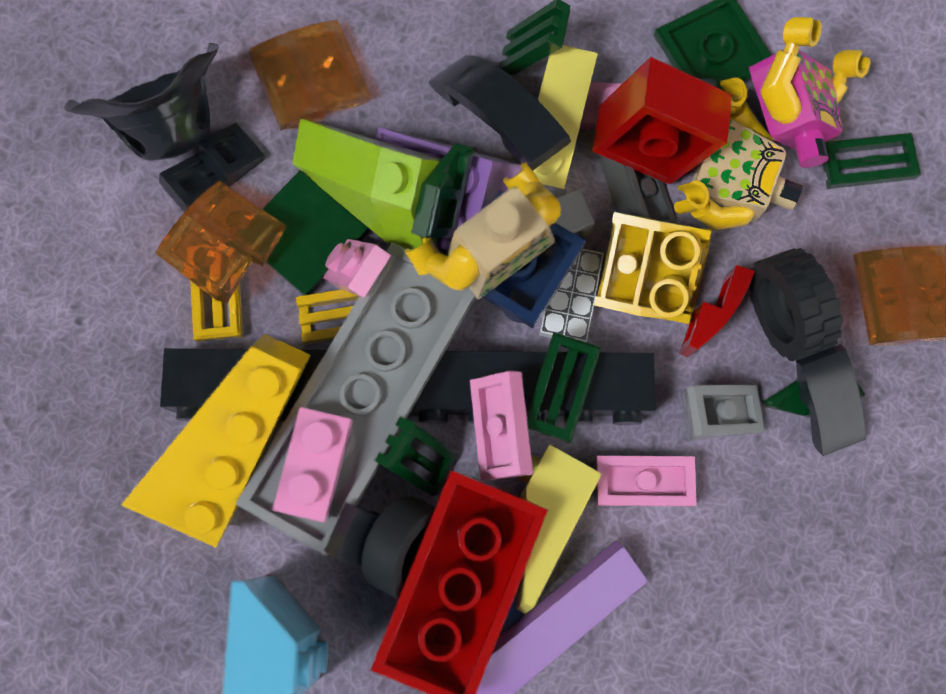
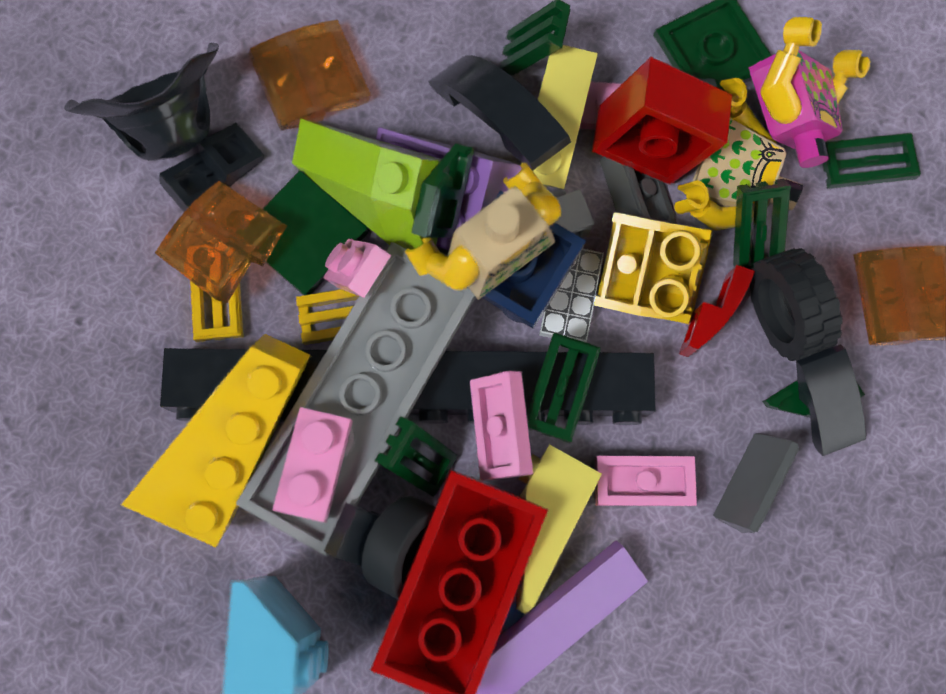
light grey slope [681,385,765,442] -> none
none -> dark grey slope [713,434,799,533]
none -> dark green tile [733,178,791,269]

